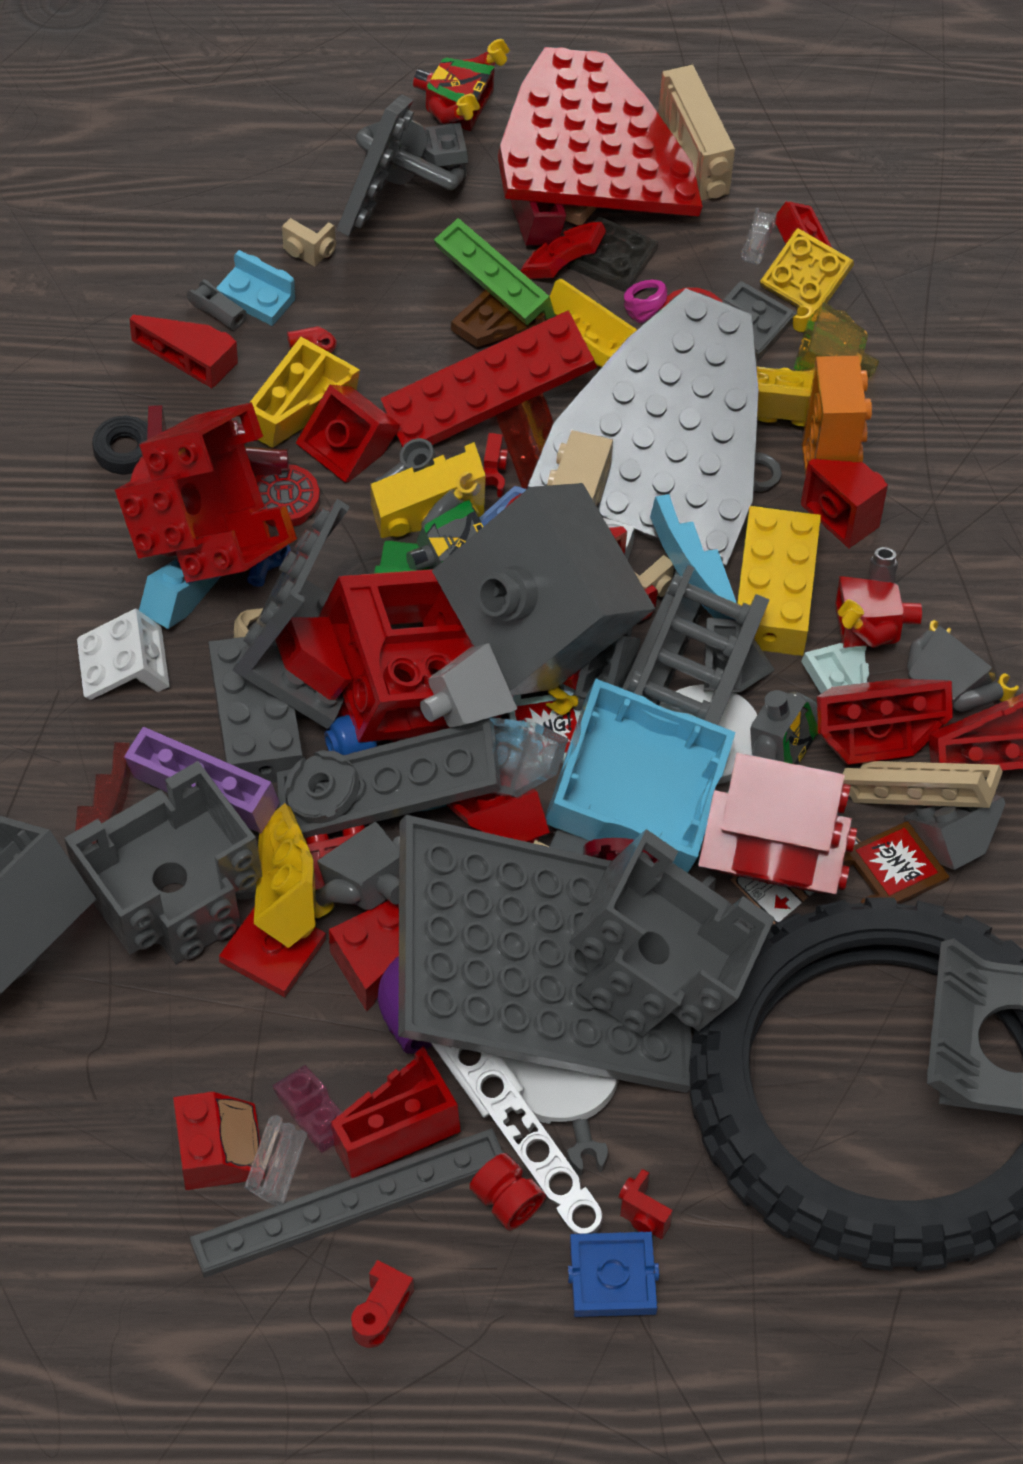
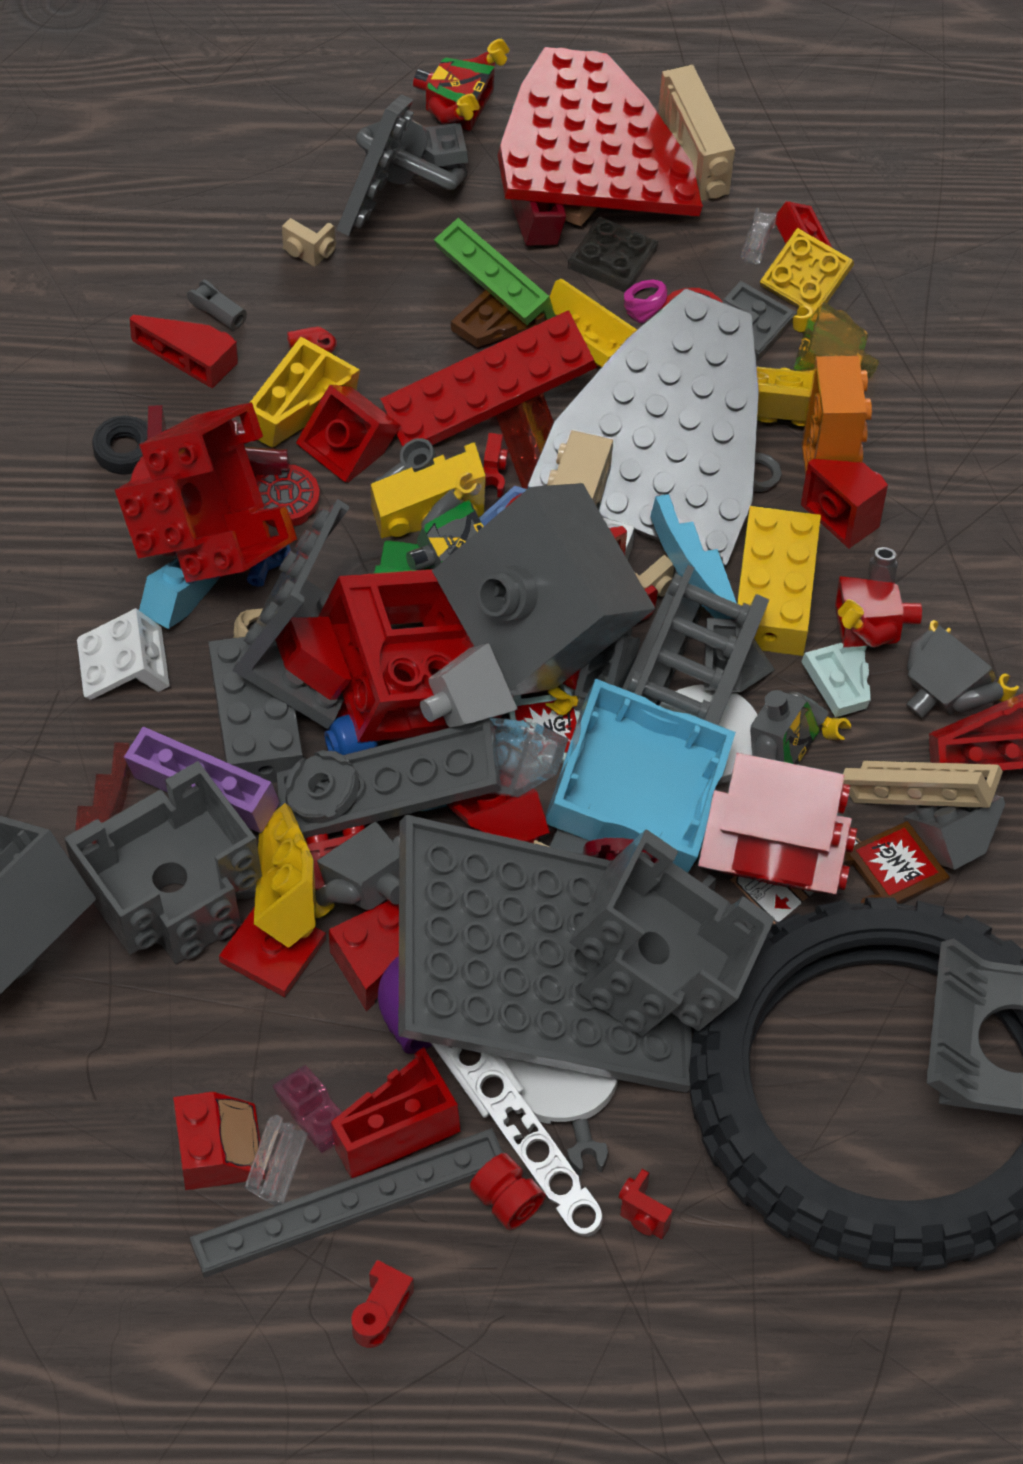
medium azure bracket [217,250,295,326] -> none
red tile [520,222,606,279] -> none
blue plate [568,1232,659,1317] -> none
red wedge [817,679,953,764] -> none

